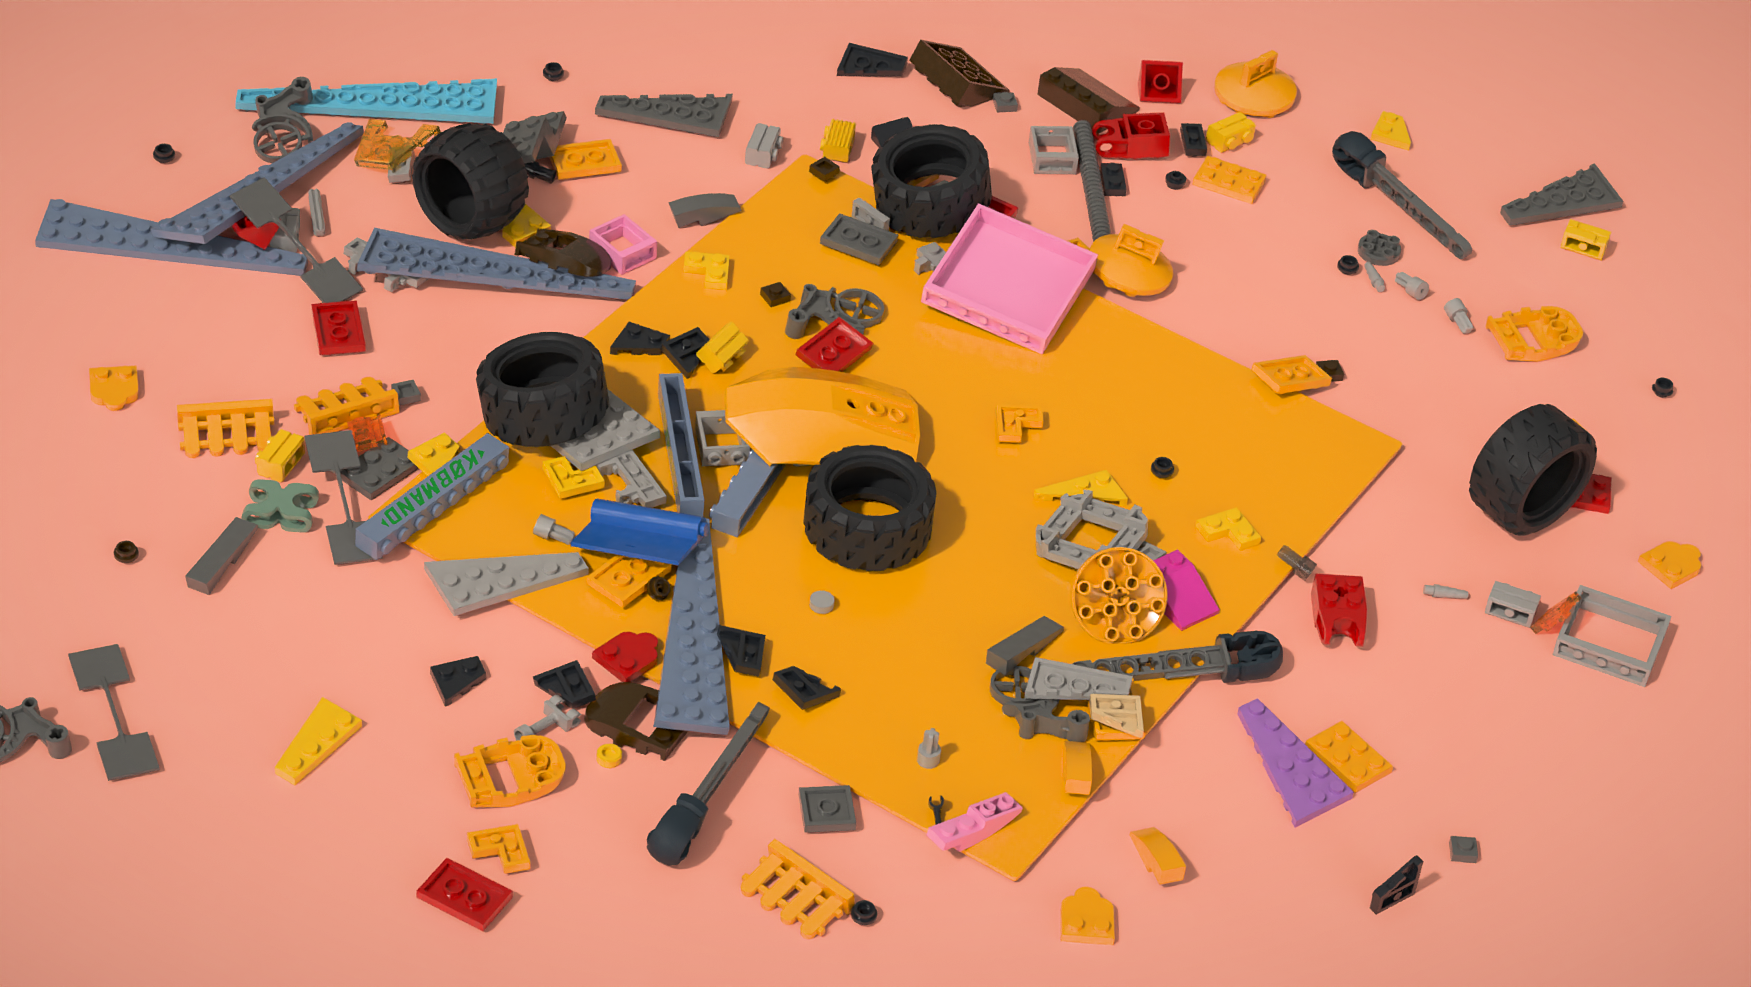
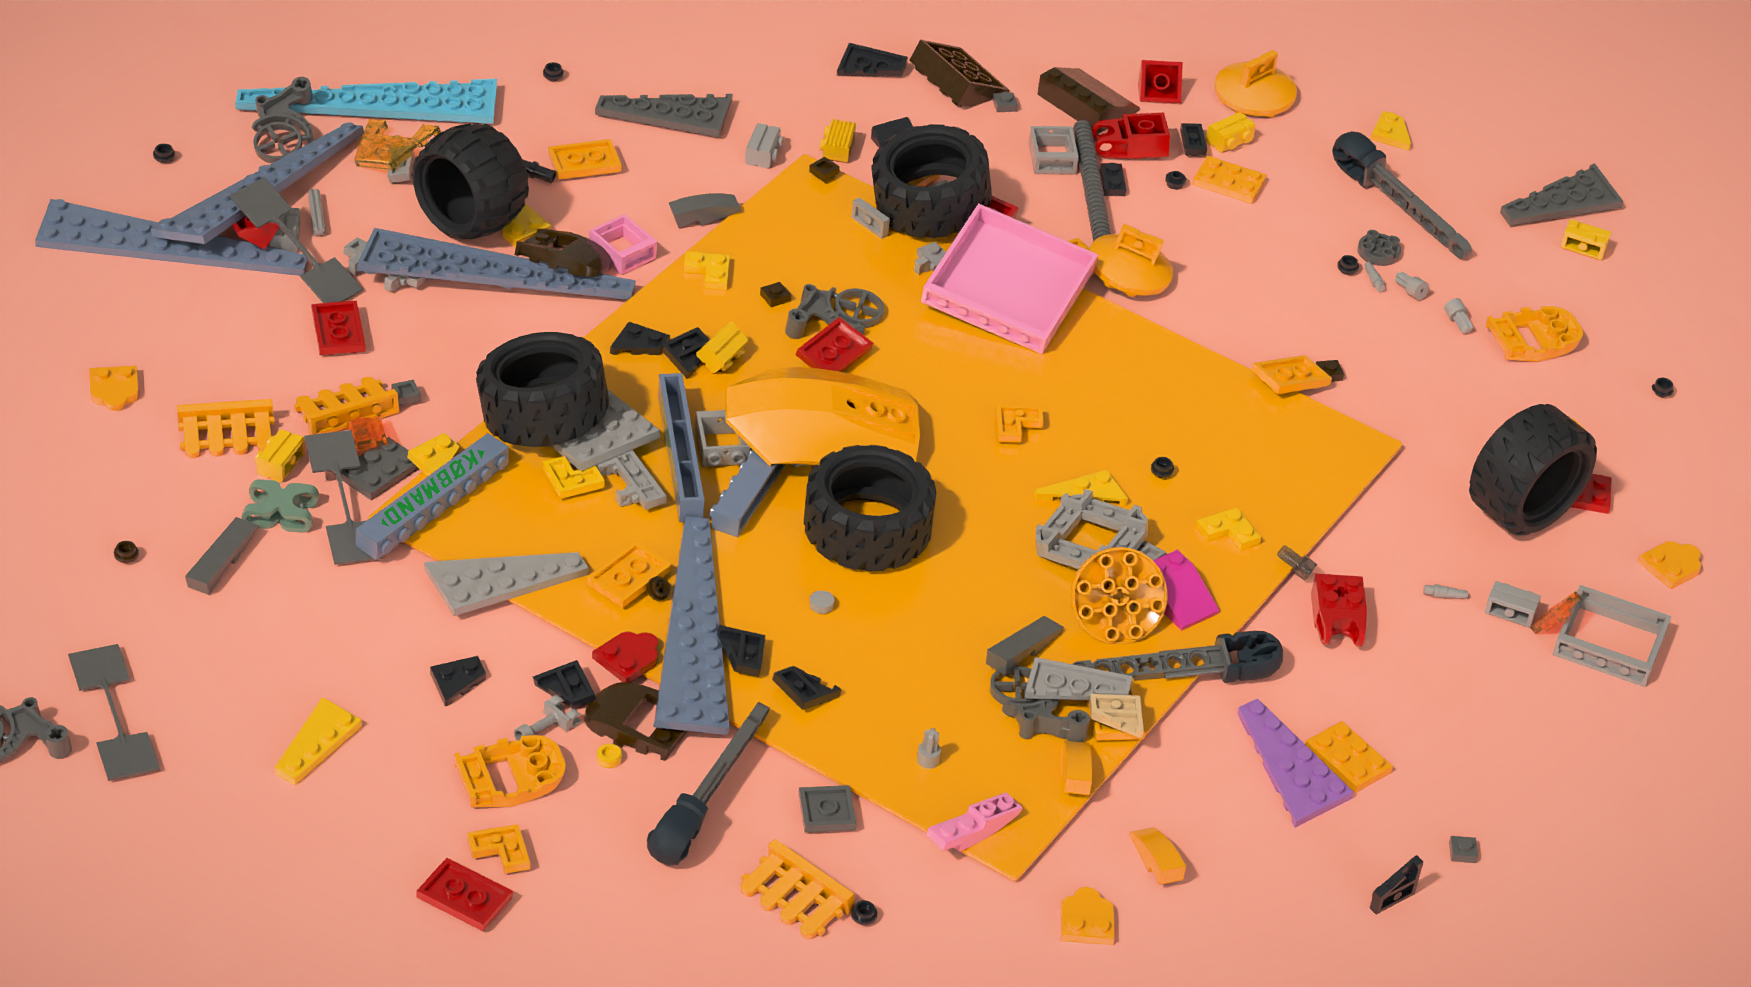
dark grey bracket [503,111,567,164] -> none
light grey piece [533,514,575,545] -> none
blue door [571,498,709,565] -> none
dark grey plate [820,213,899,265] -> none
black hand [928,795,944,825] -> none

